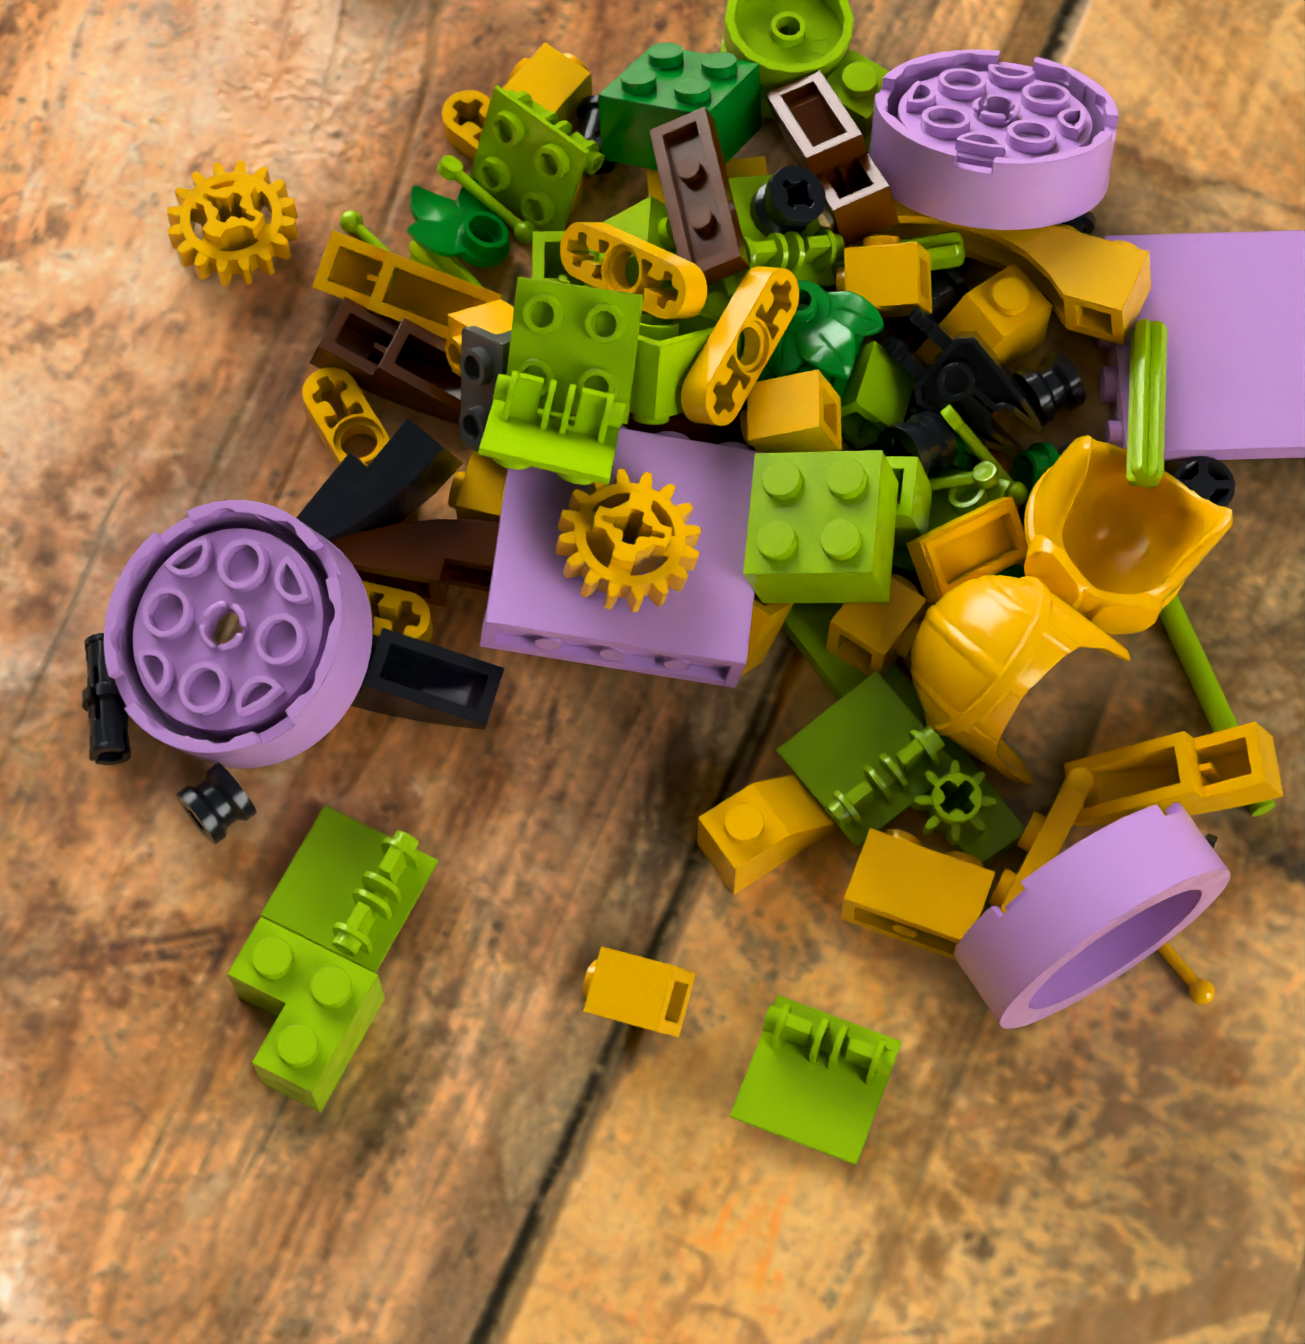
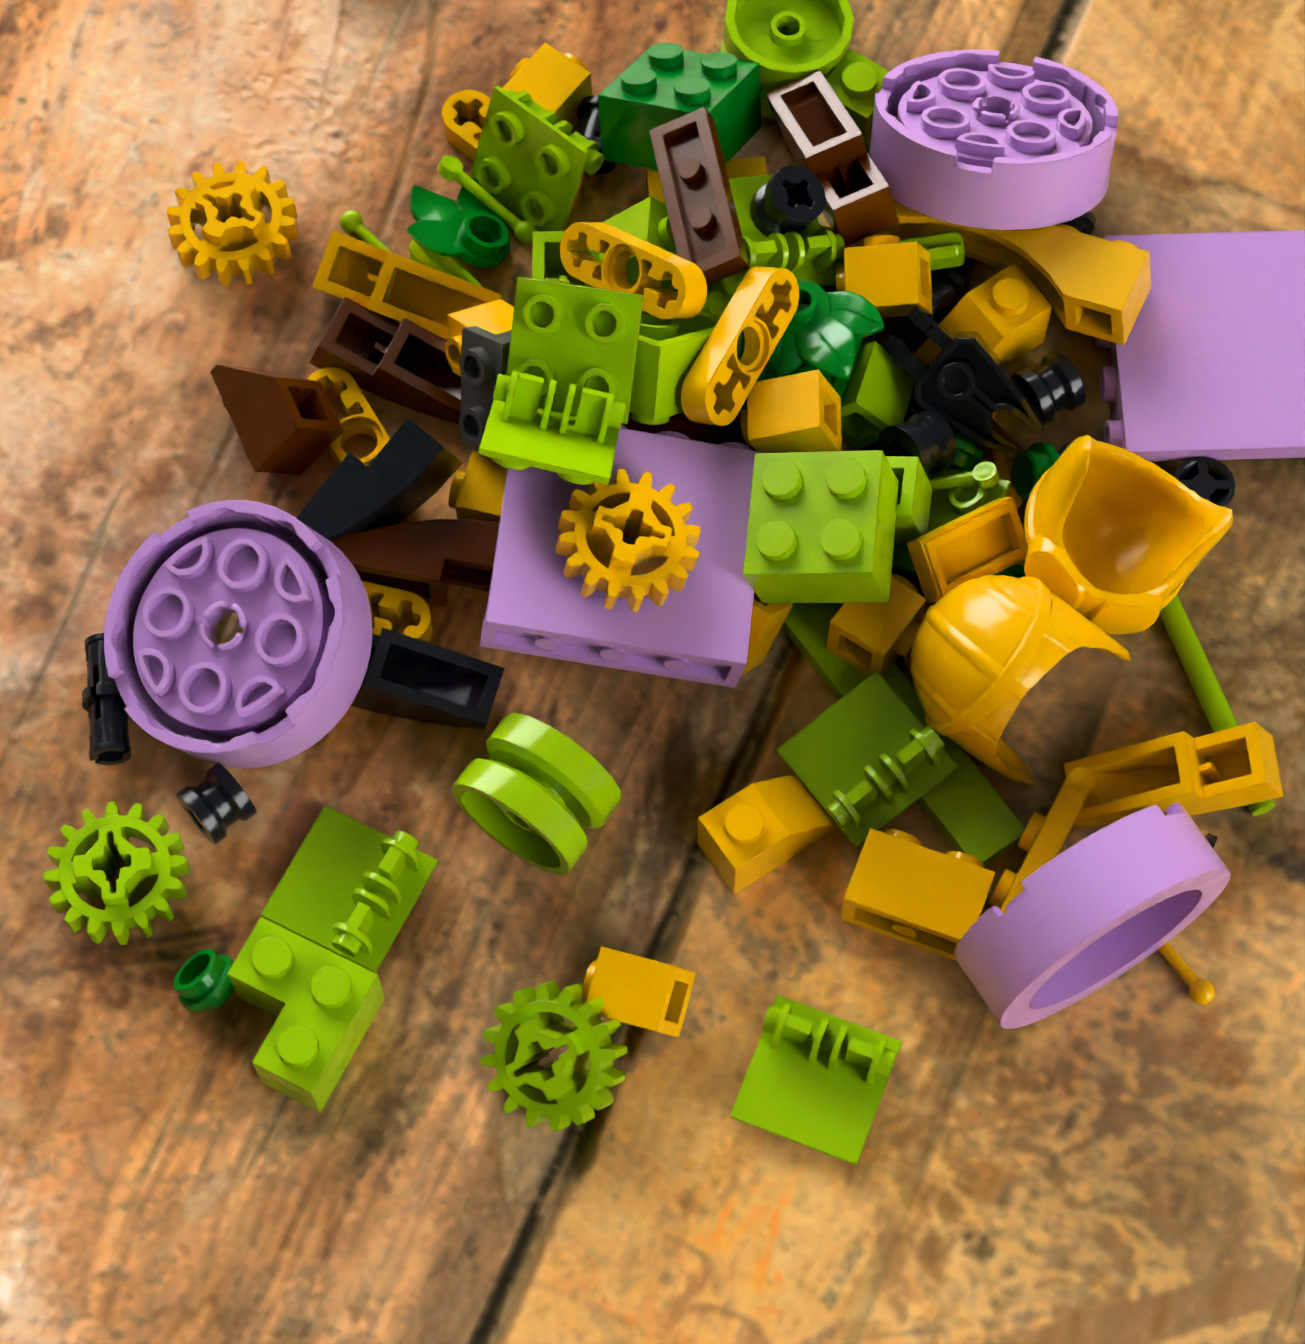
lime gear [911,760,997,846] -> none
lime hinge [940,404,1028,506] -> none
lime axle [1126,319,1168,488] -> none
none -> lime gear [43,801,191,945]
none -> green plate [173,949,234,1012]
none -> reddish brown slope [210,364,343,475]
none -> lime wheel [451,712,621,875]
none -> lime gear [480,980,628,1131]

